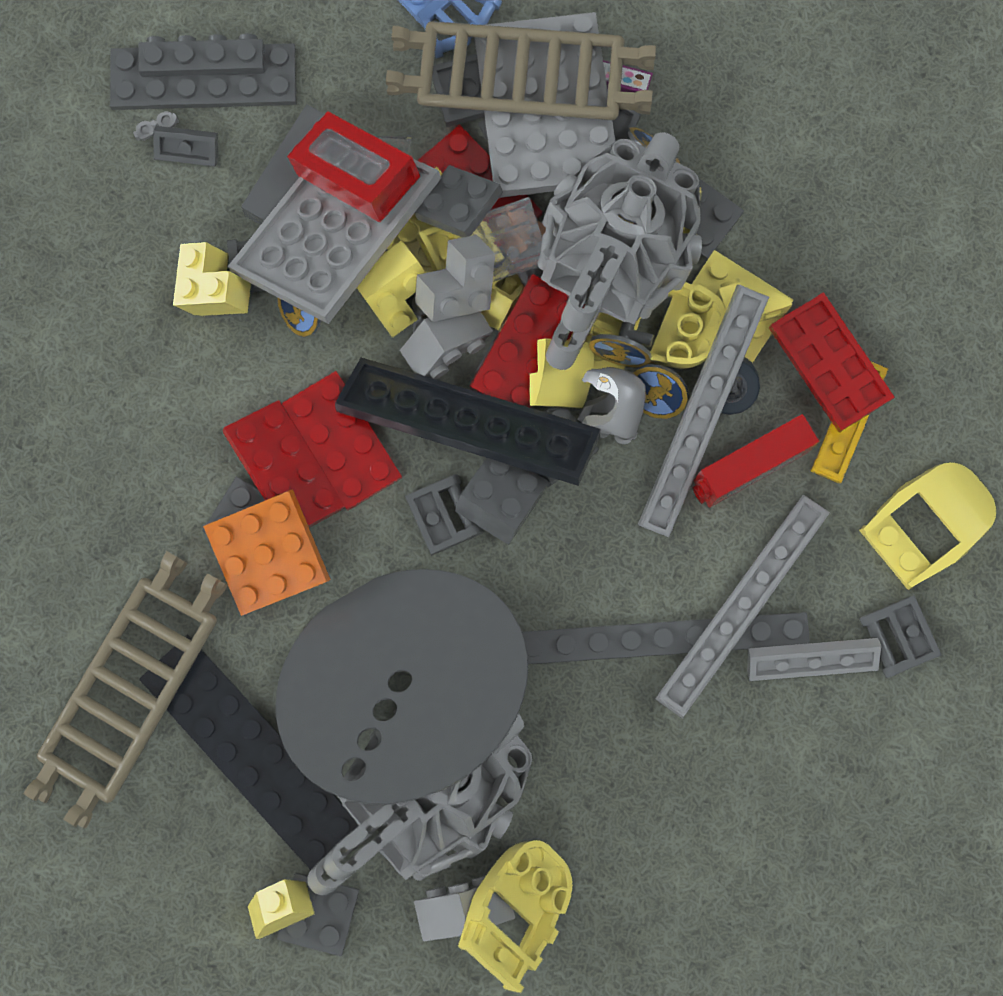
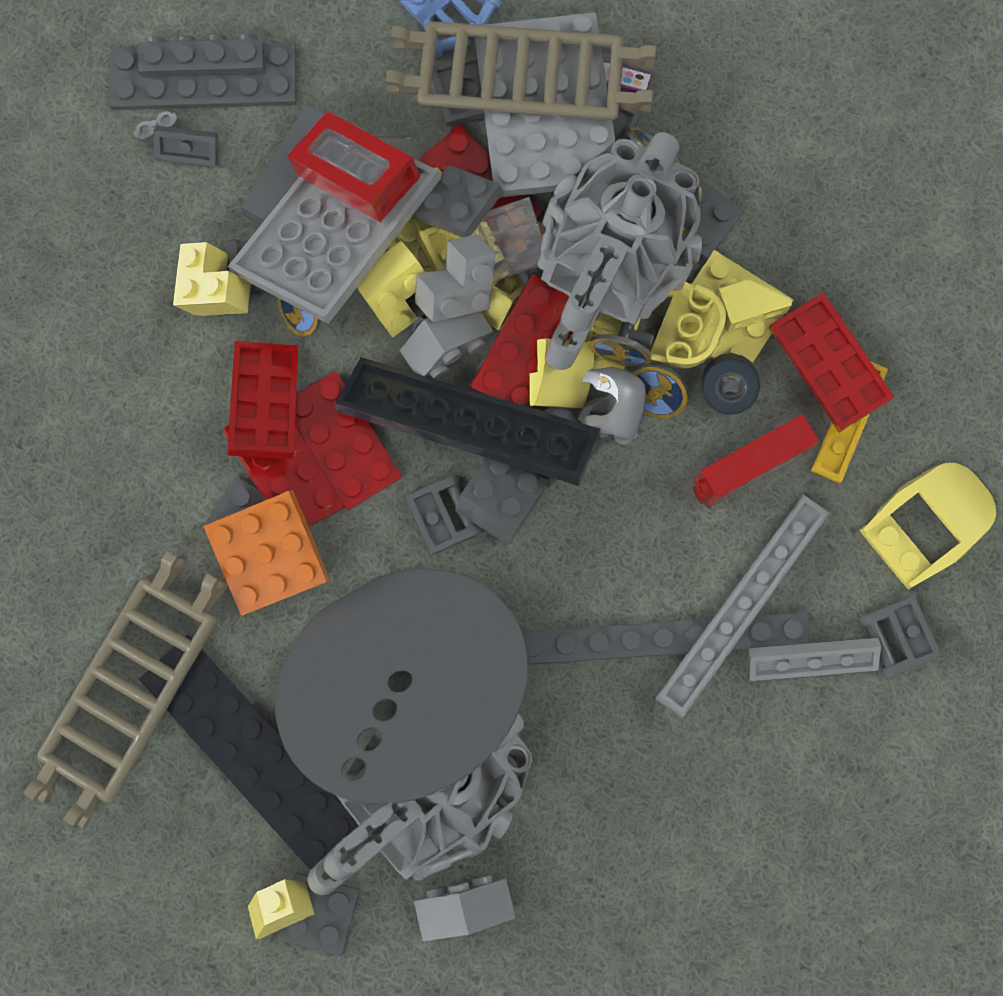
light yellow slope [458,840,572,993] -> none
light grey tile [638,284,769,537] -> none
none -> red plate [227,341,298,460]

